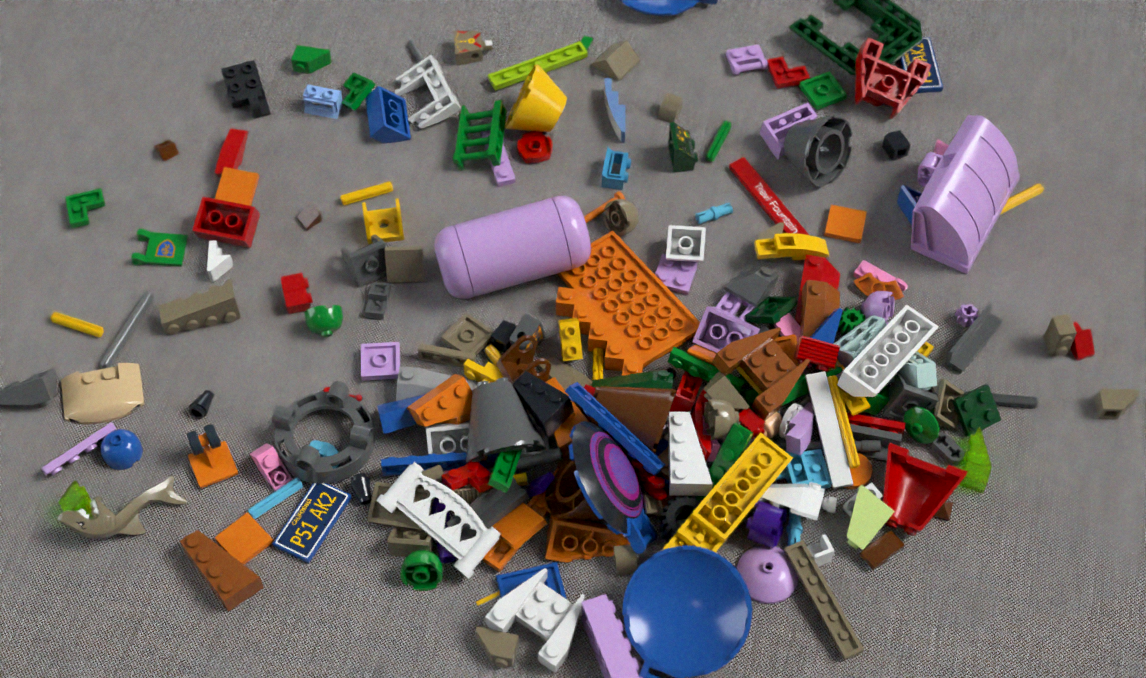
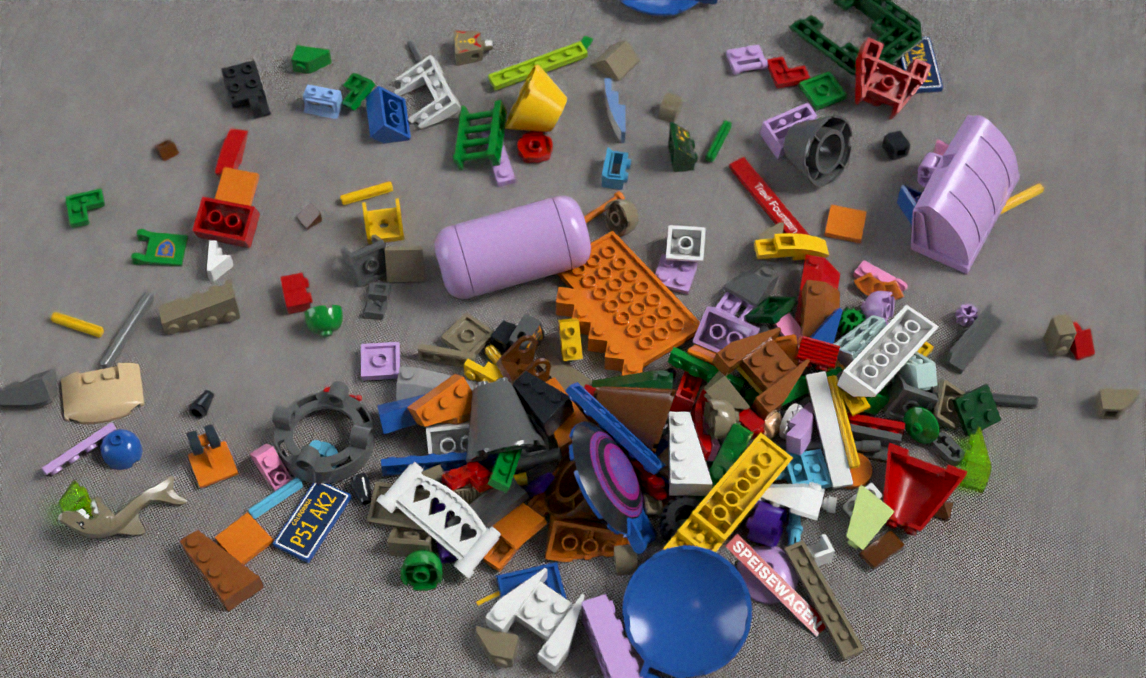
yellow axle [592,348,604,380] -> none
medium azure pin [695,202,733,225] -> none
none -> sticker [725,534,826,637]

